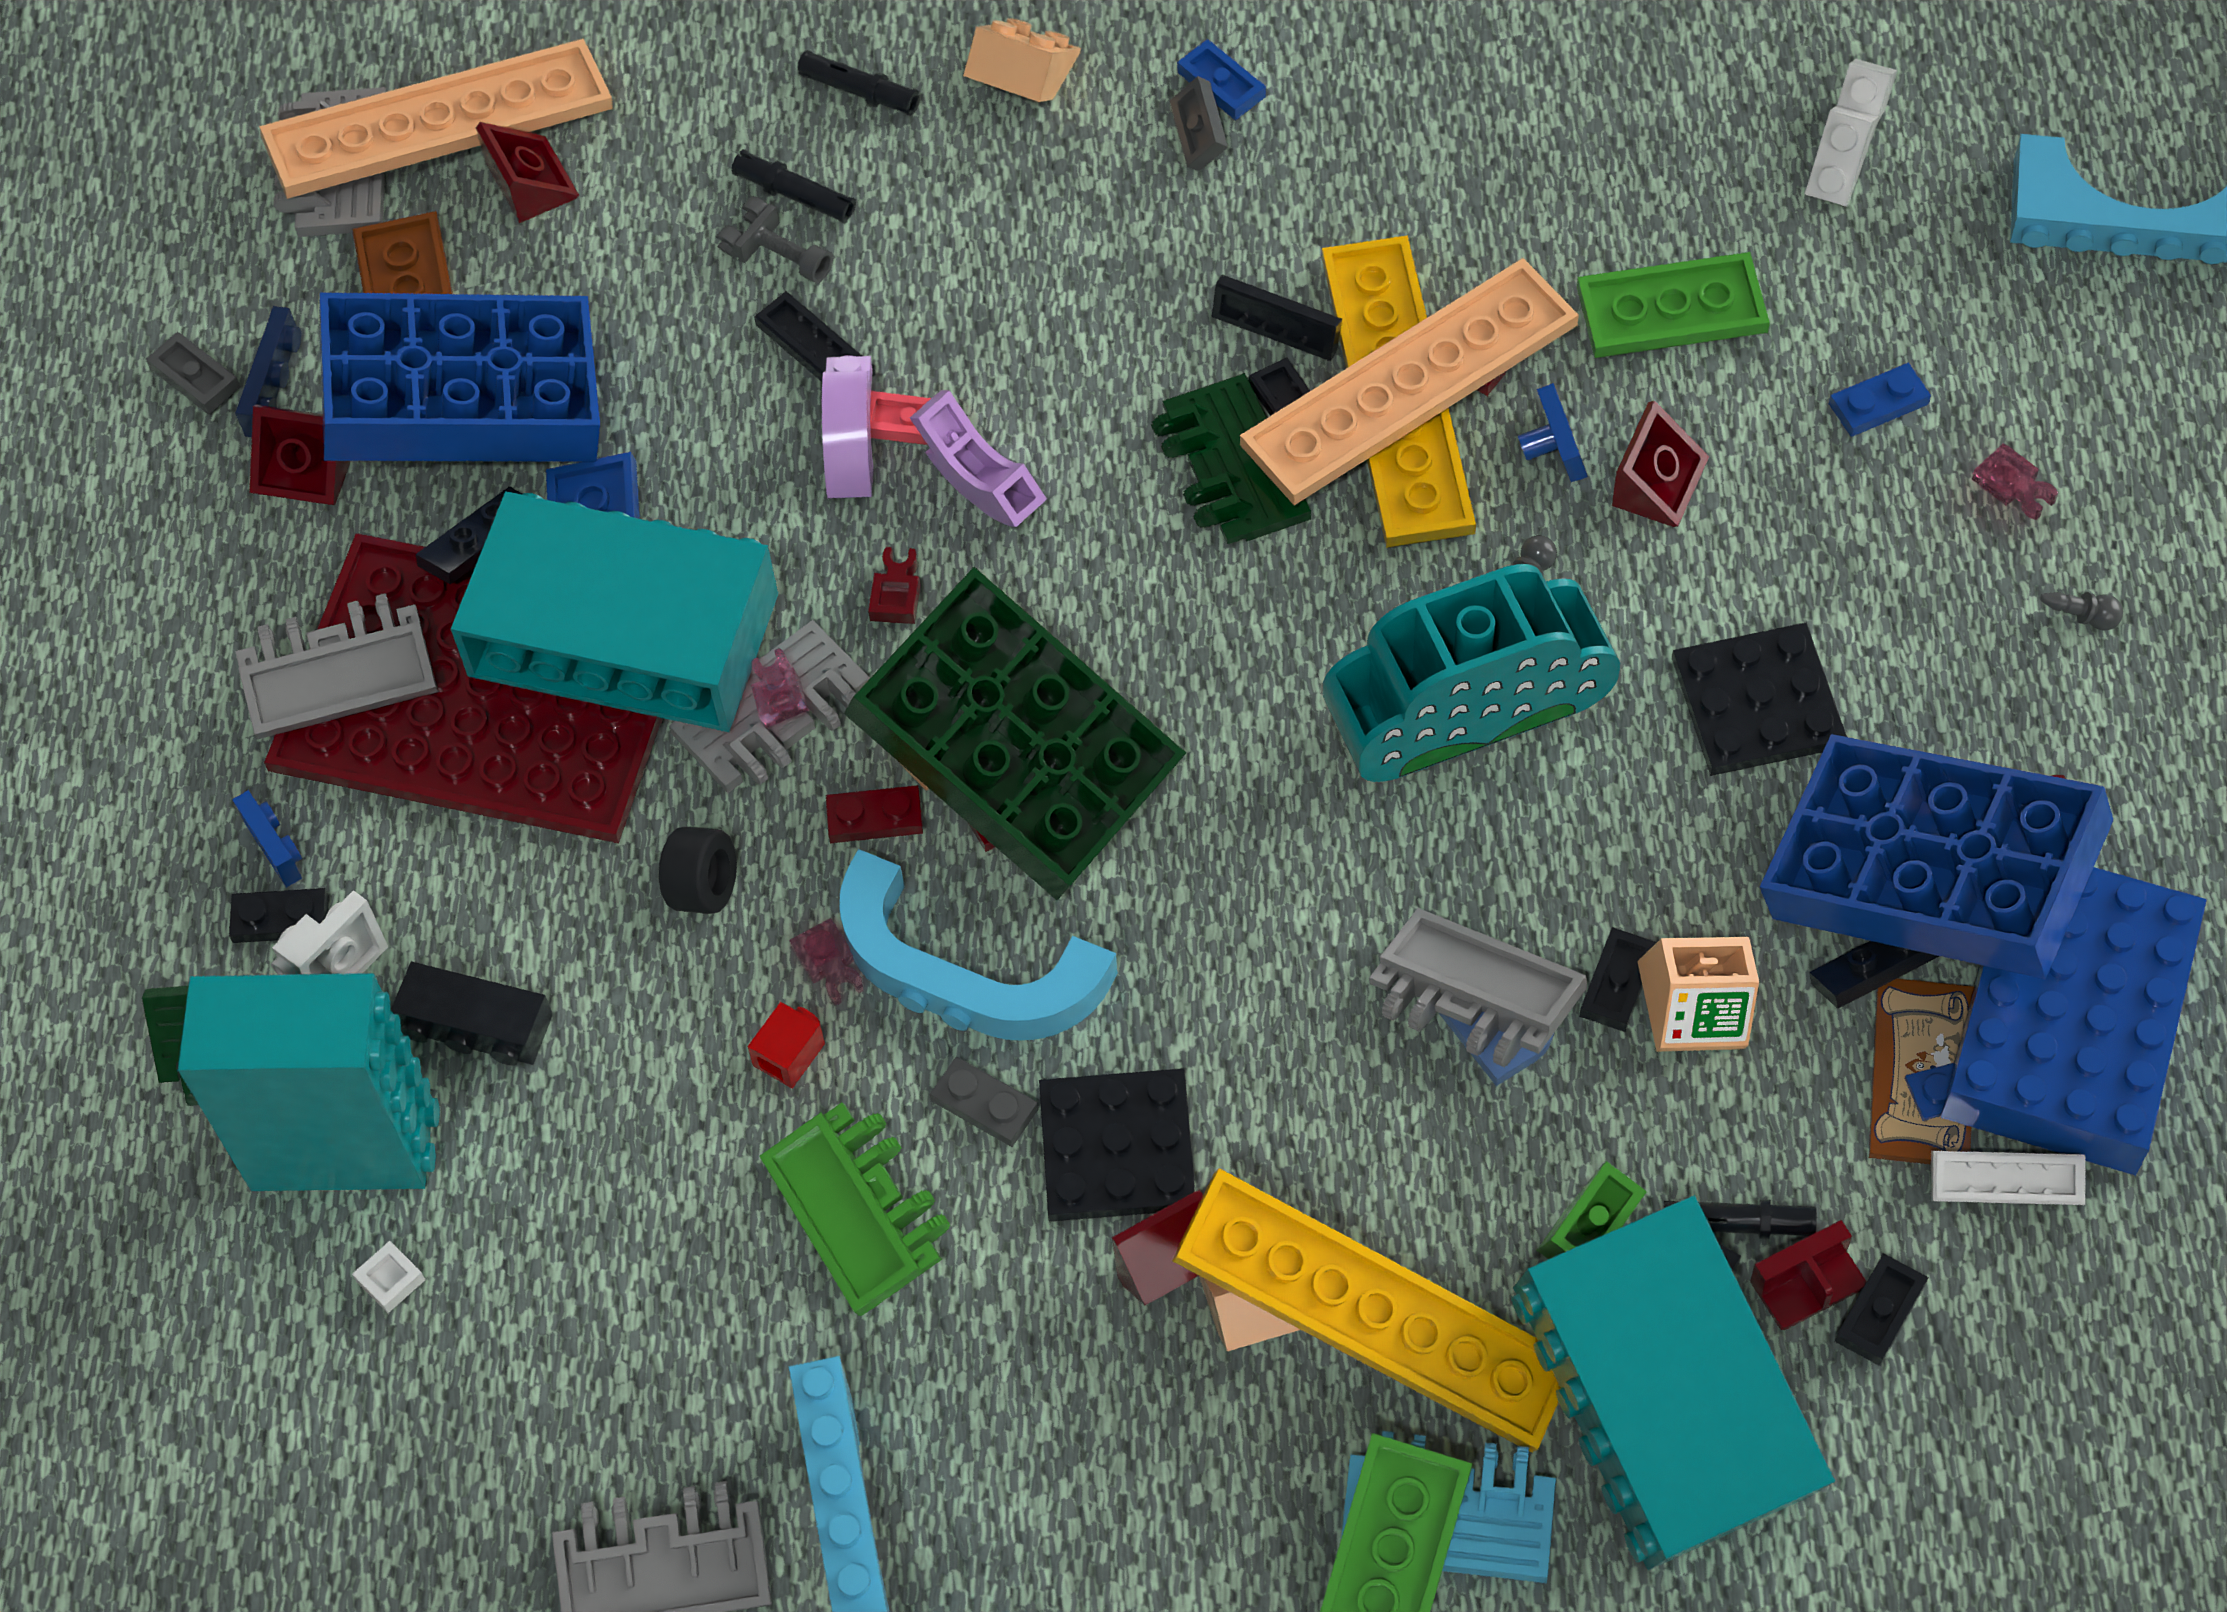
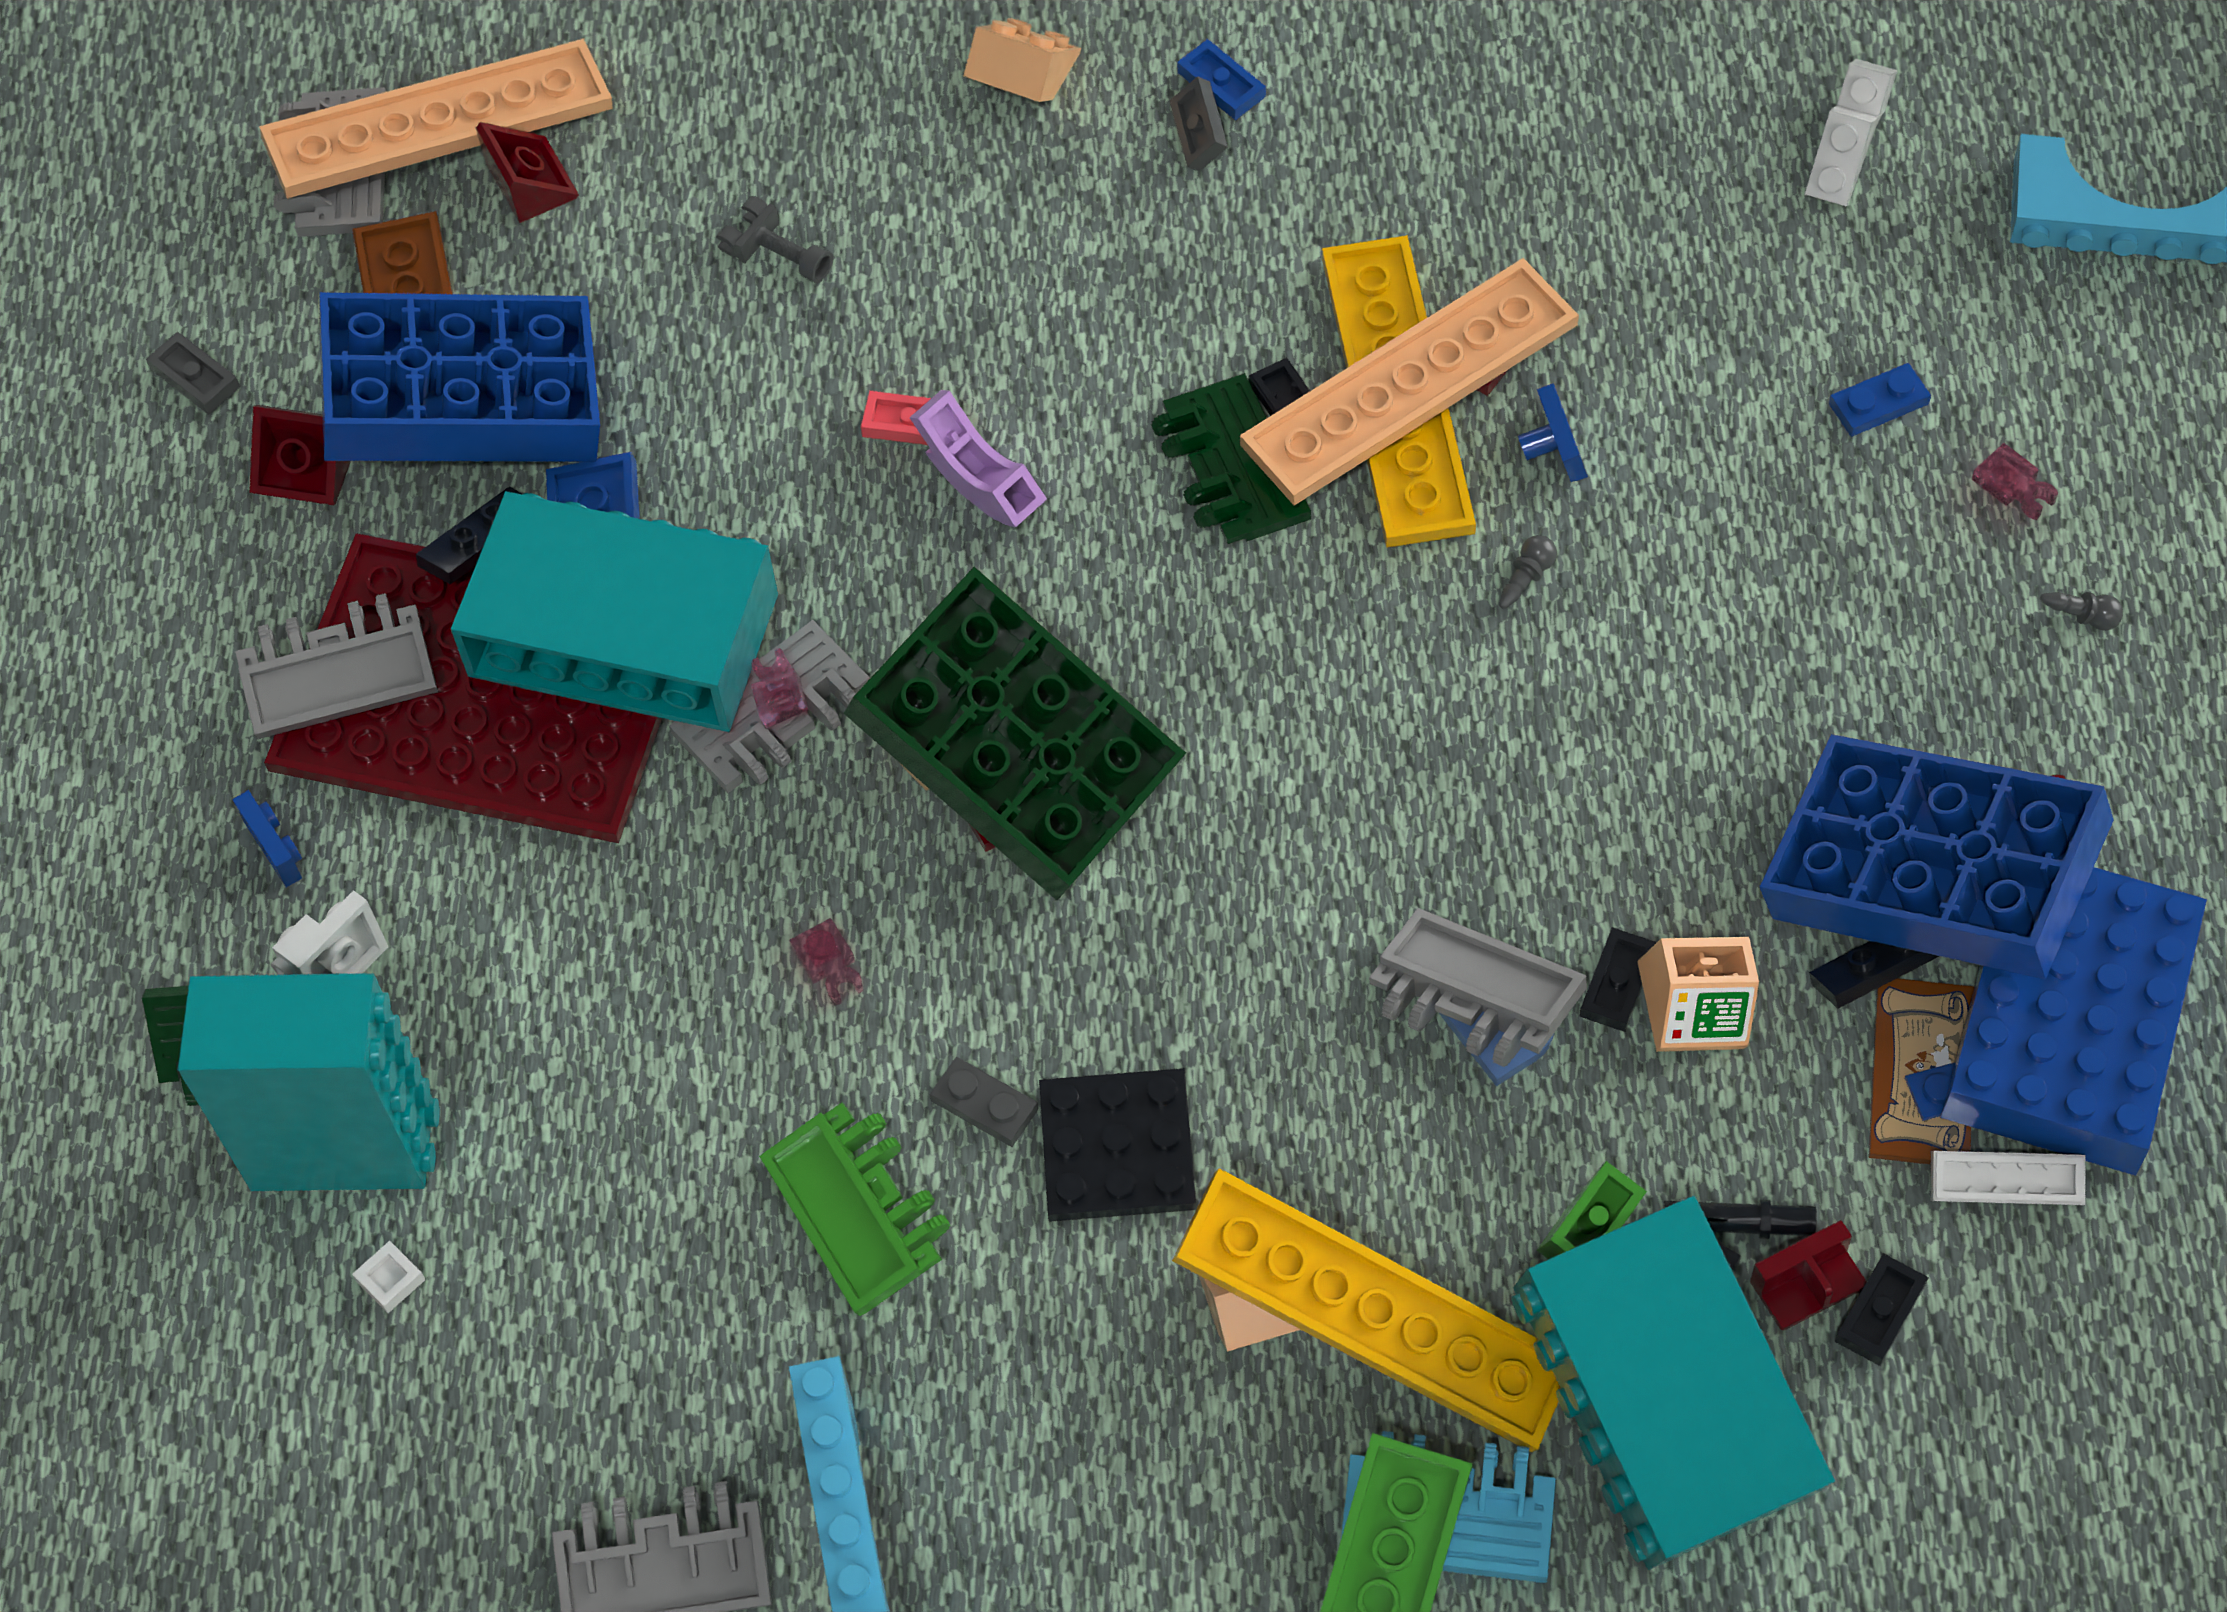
black plate [229,888,329,943] -> none
dark blue plate [235,306,302,438] -> none
black brick [391,961,553,1066] -> none
black tyre [658,827,737,914] -> none
black pin [731,149,856,224] -> none
red brick [747,1001,825,1089] -> none
black plate [754,291,876,382] -> none
black pin [797,50,920,116] -> none
lavender arch [822,356,873,498] -> none
dark red plate [826,785,923,844] -> none
medium azure arch [839,849,1118,1040] -> none
dark red plate [868,547,921,624] -> none
dark red slope [1112,1189,1203,1306] -> none
black plate [1211,274,1342,361] -> none
teal brick [1323,564,1620,782] -> none
bright green plate [1577,252,1770,358] -> none
dark red slope [1612,400,1709,527] -> none
black plate [1671,622,1847,776] -> none

